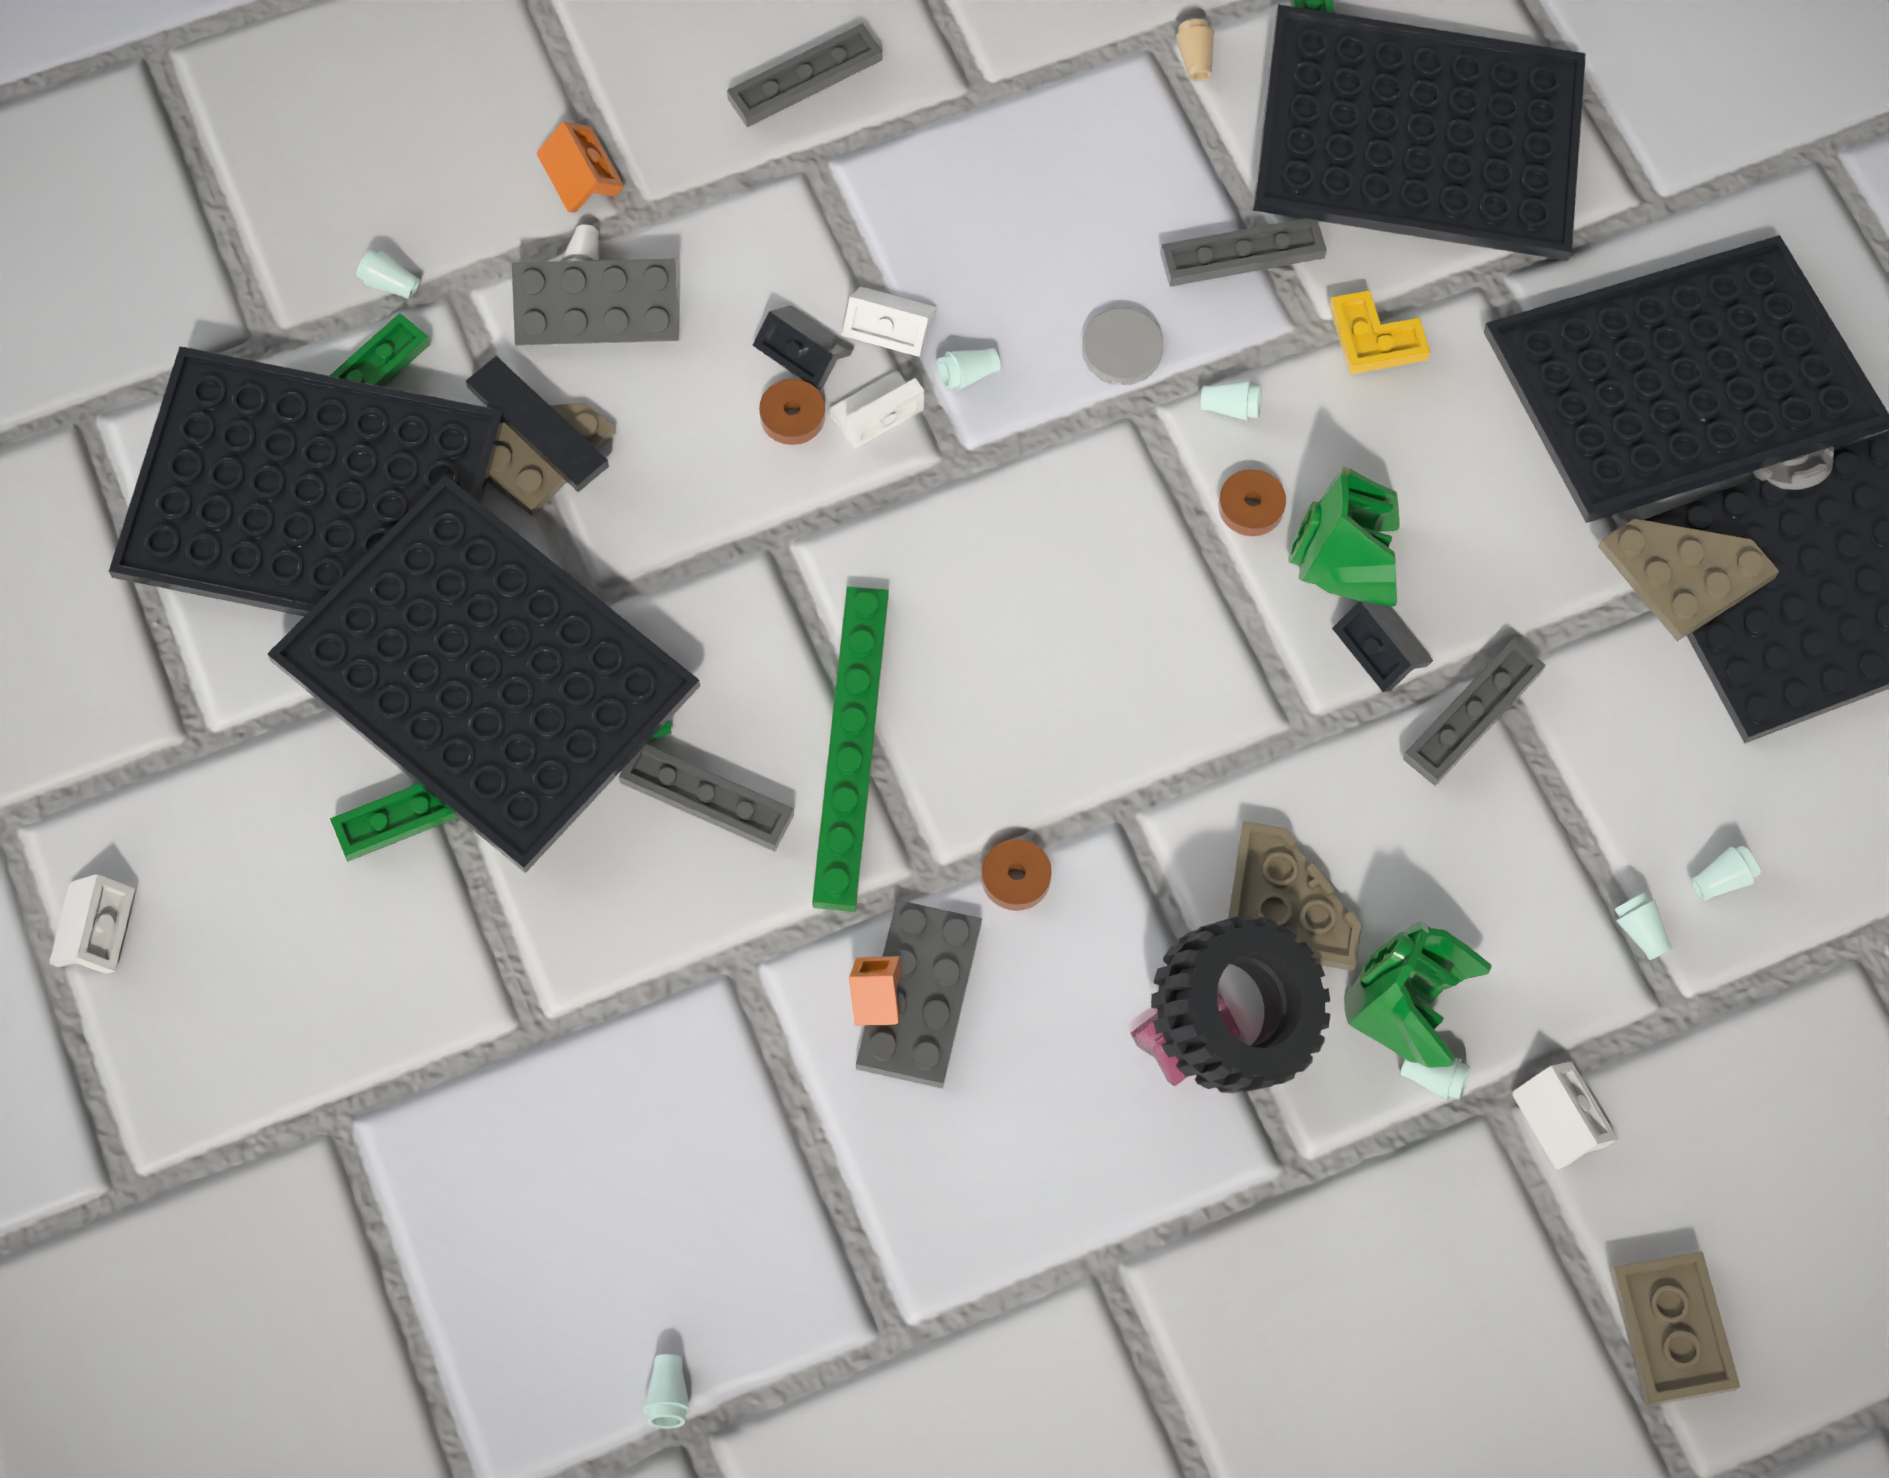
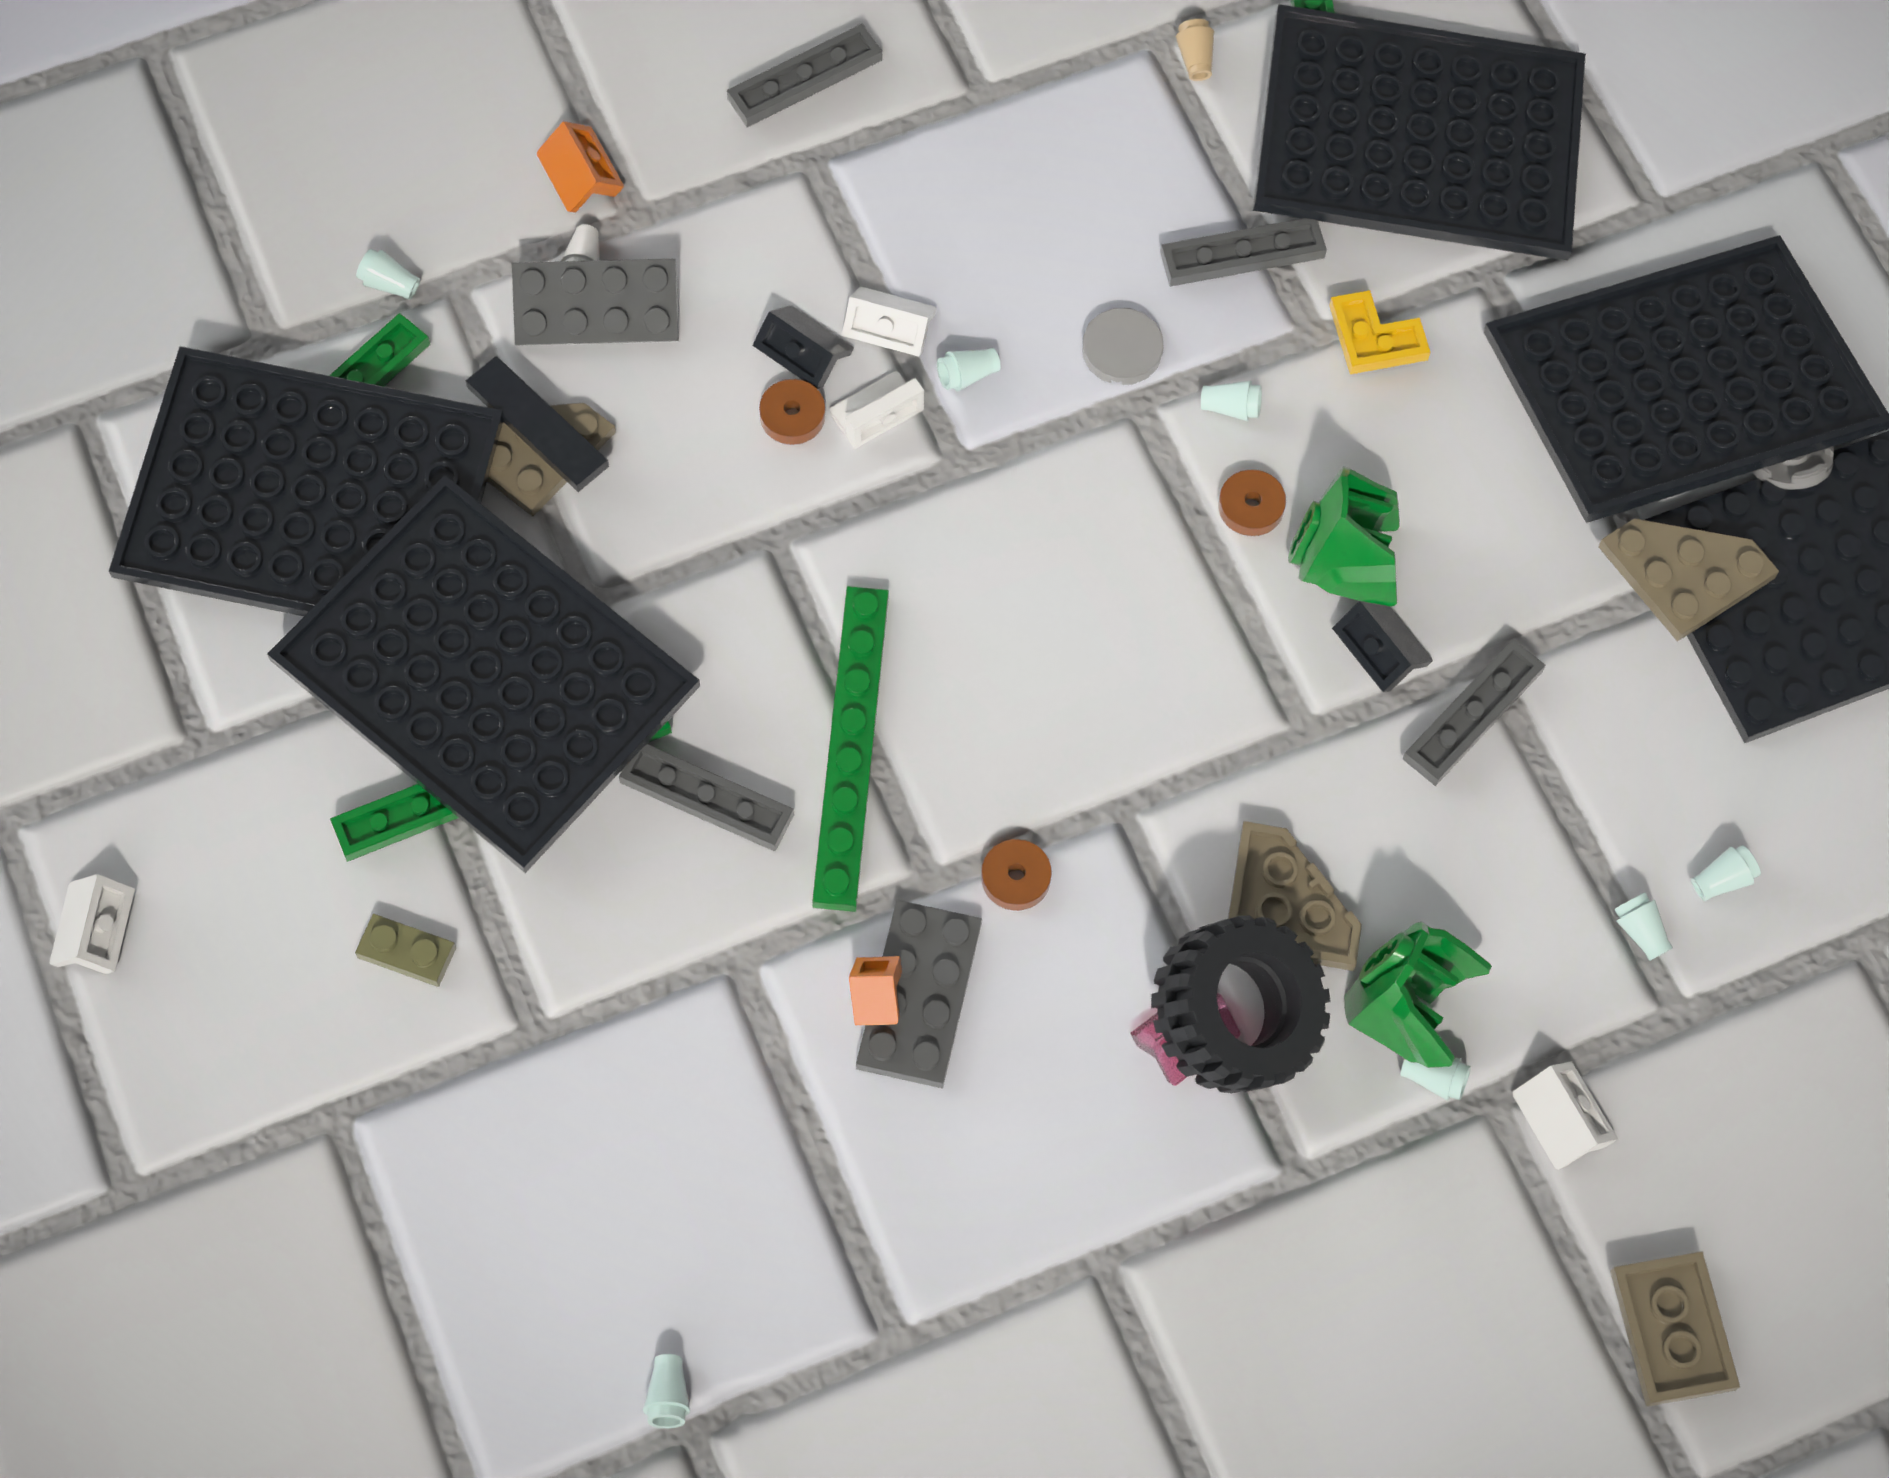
none -> olive plate [355,913,456,987]

